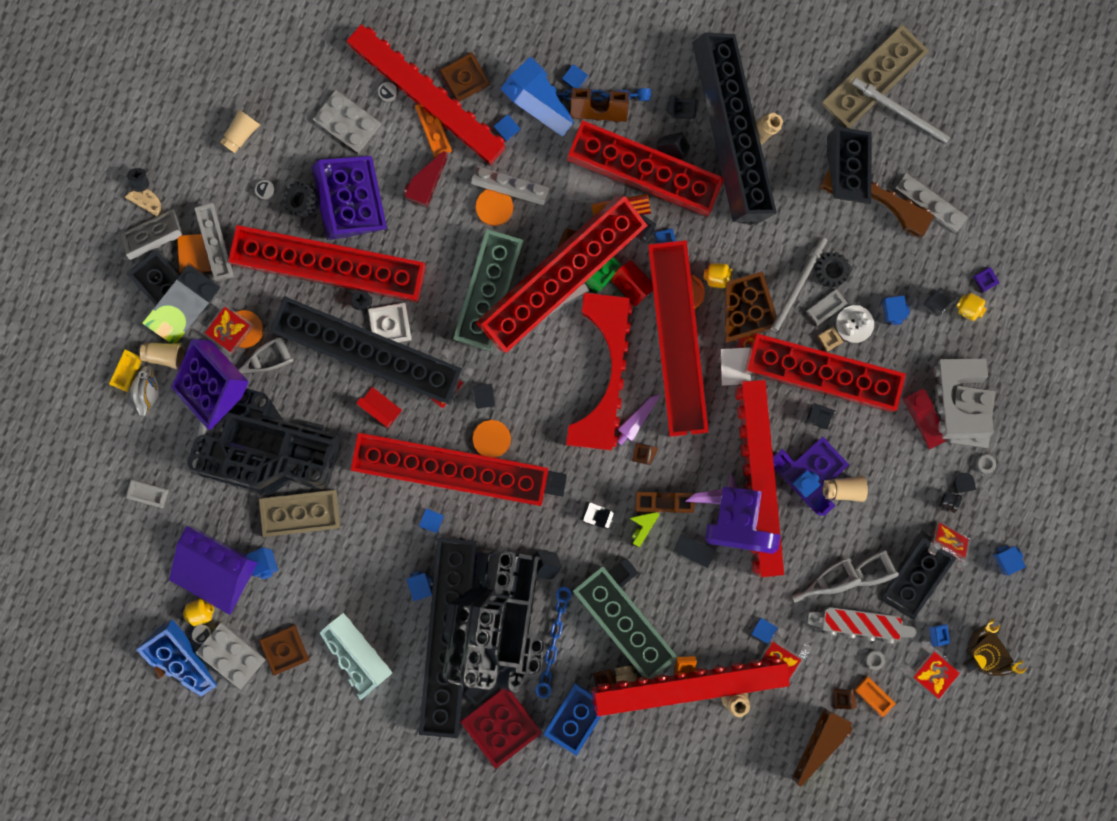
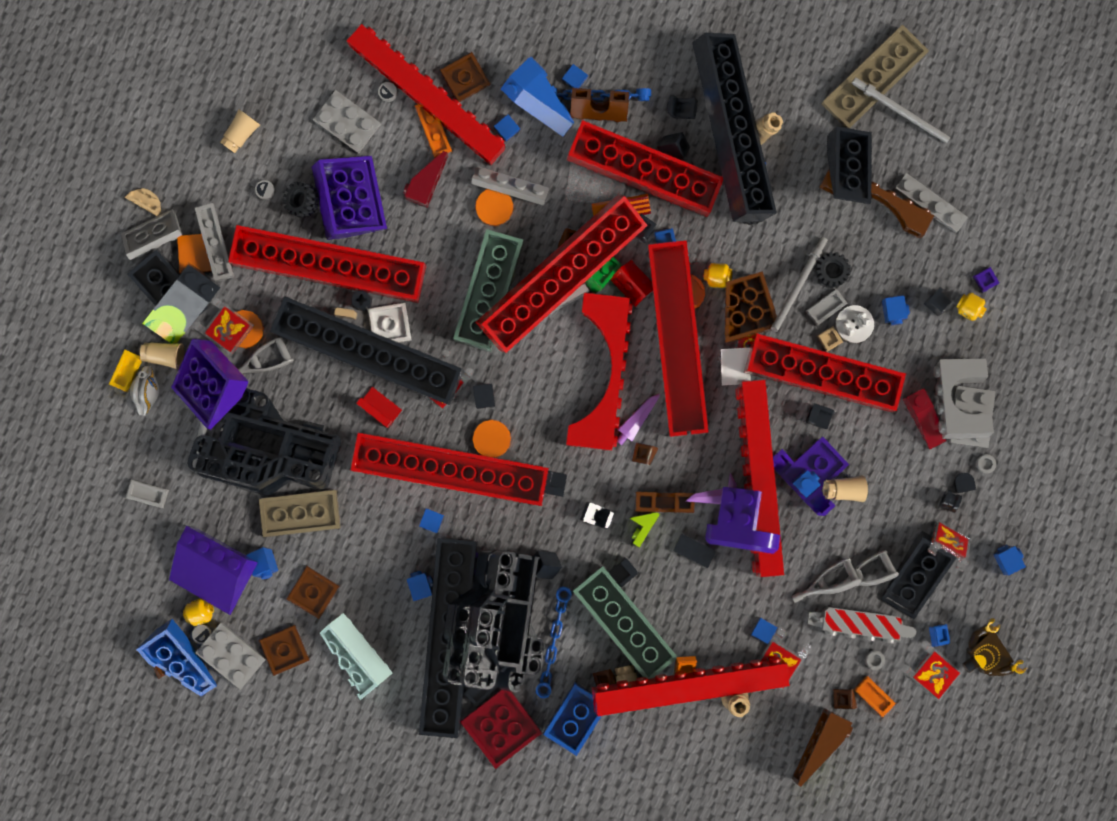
black wheel [127,168,150,192] -> none
none -> reddish brown tile [286,566,340,619]
none -> tan tile [334,307,357,320]

